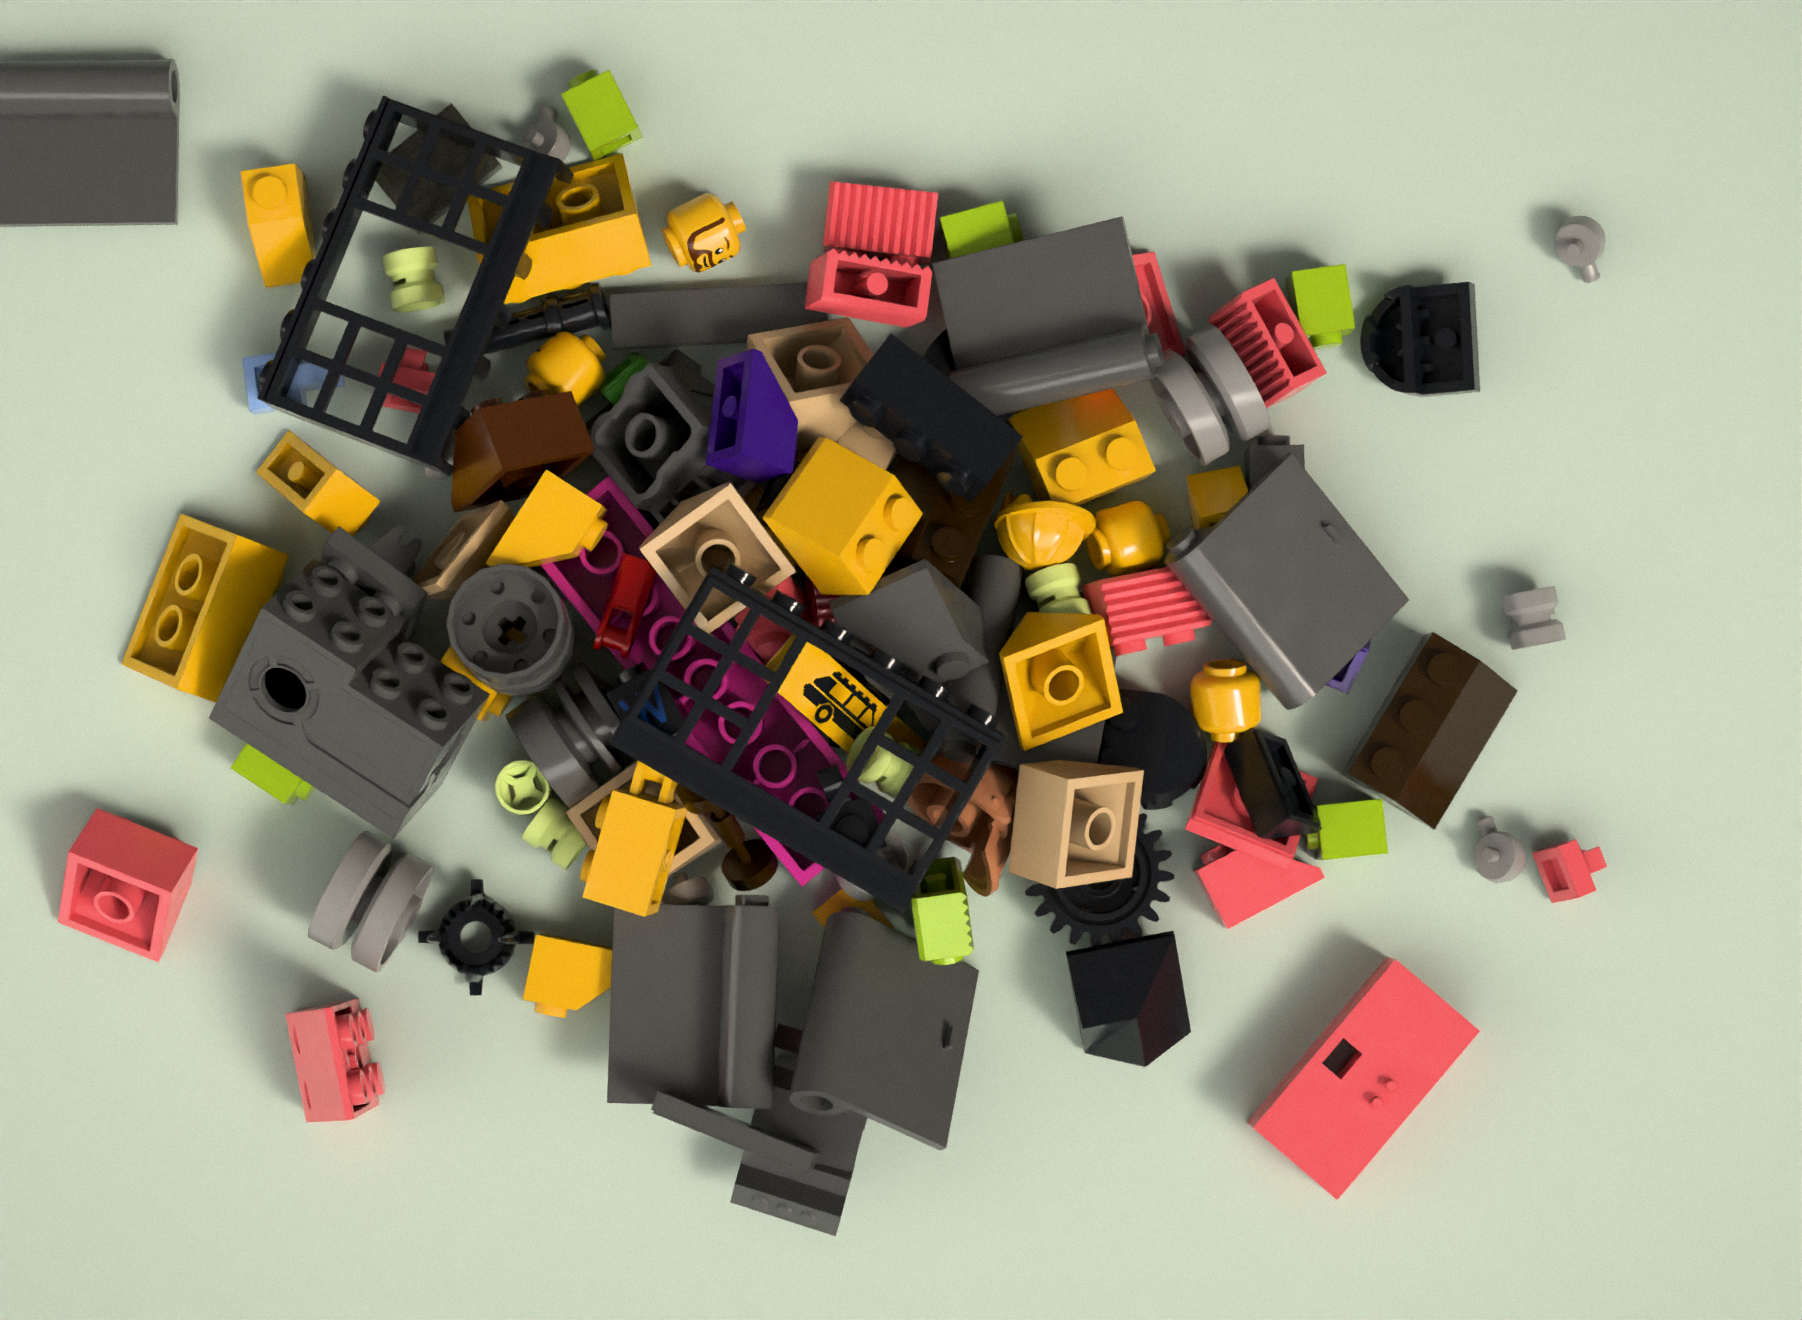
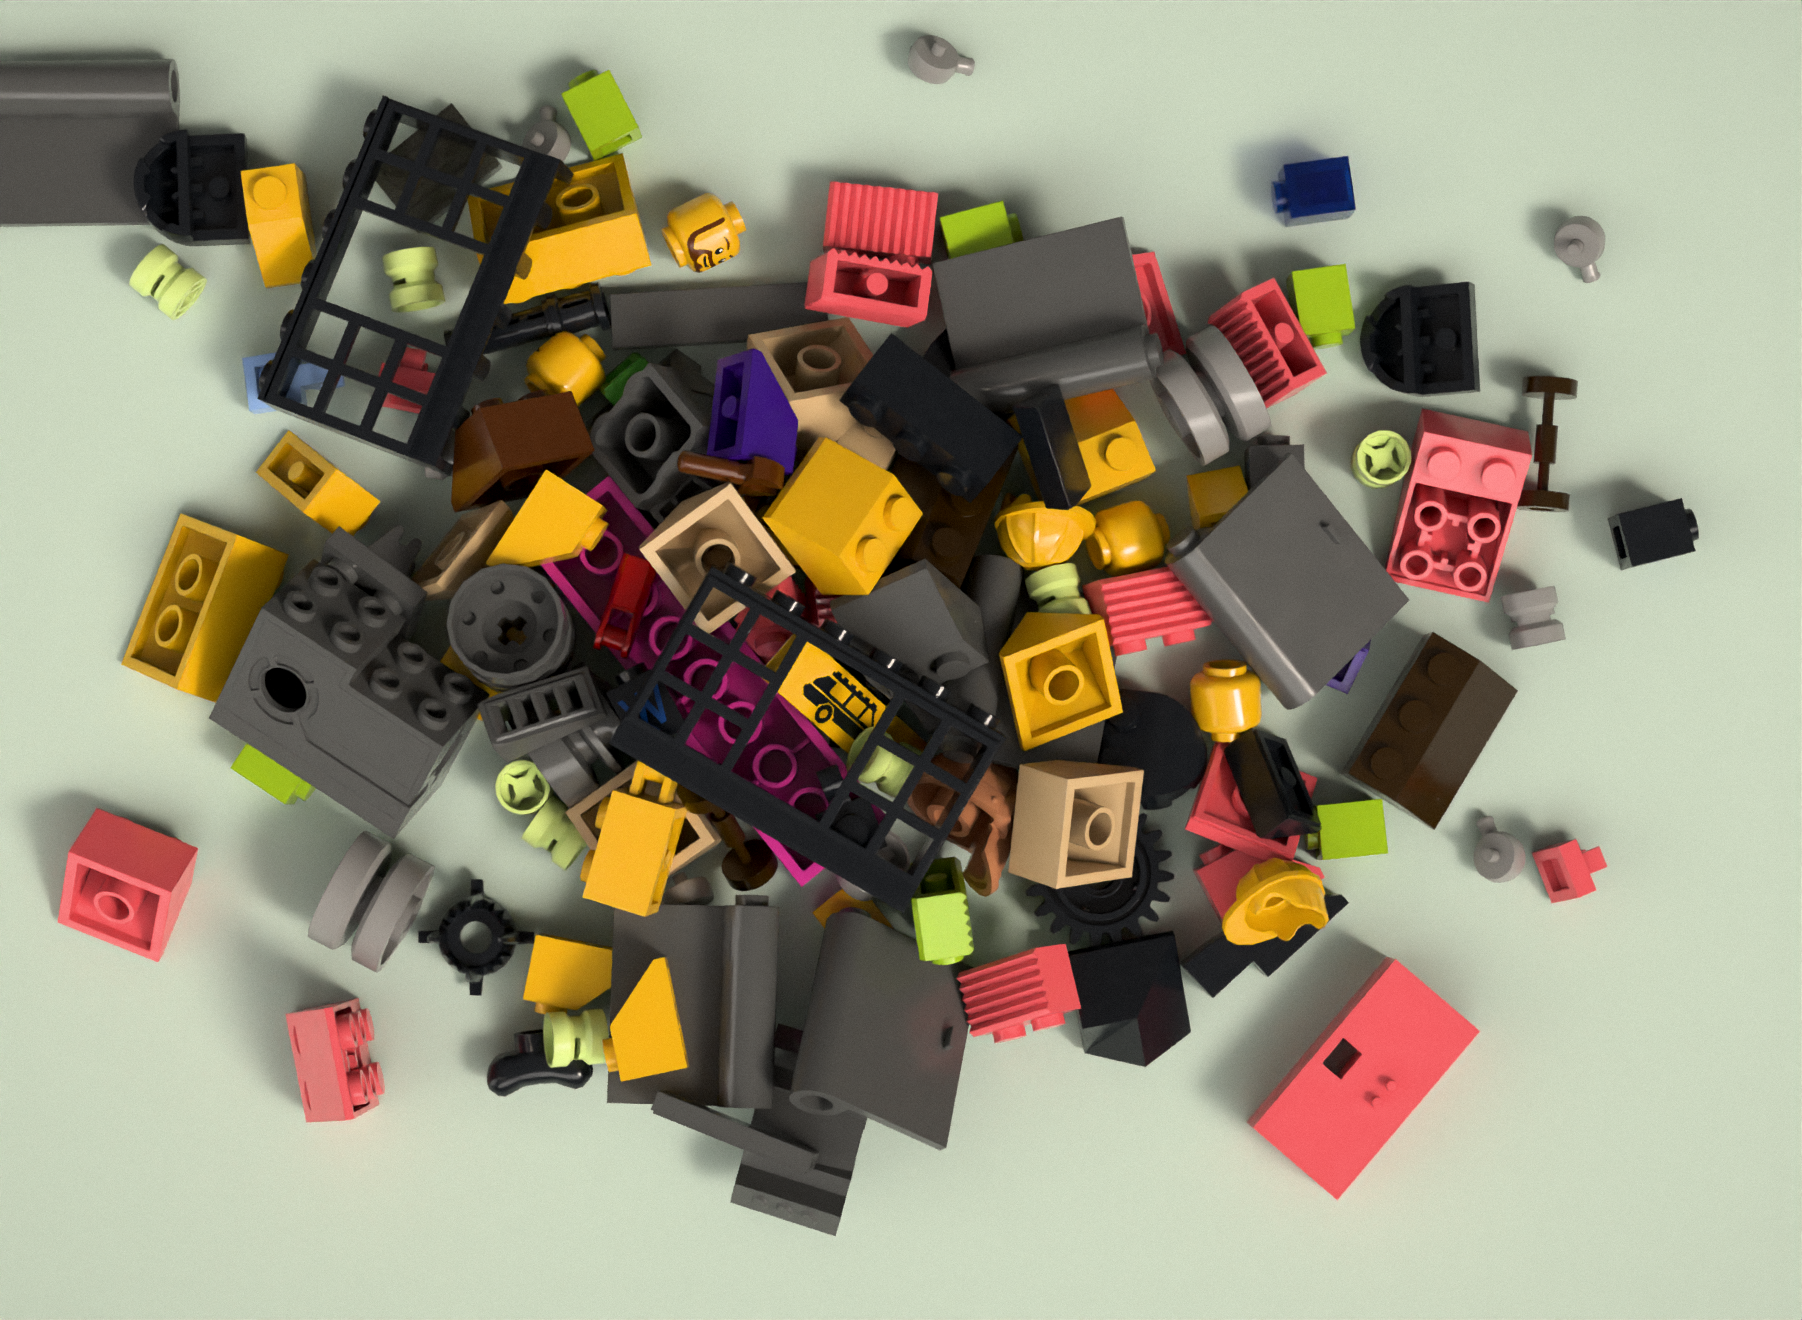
none -> yellowish green wheel [129,244,207,320]
none -> black slope [133,129,251,246]
none -> dark grey slope [477,666,608,763]
none -> black piece [487,1029,593,1097]
none -> yellowish green wheel [543,1009,609,1068]
none -> yellow slope [602,957,689,1082]
none -> reddish brown bar [677,450,785,496]
none -> light grey piece [908,35,975,84]
none -> coral brick [956,943,1081,1043]
none -> black slope [1013,384,1092,510]
none -> black slope [1180,893,1349,998]
none -> yellow piece [1221,858,1329,945]
none -> clear blue brick [1271,156,1356,227]
none -> yellowish green wheel [1351,430,1411,489]
none -> coral slope [1385,408,1532,603]
none -> dark brown wheel [1517,376,1578,512]
none -> black brick [1607,498,1699,571]

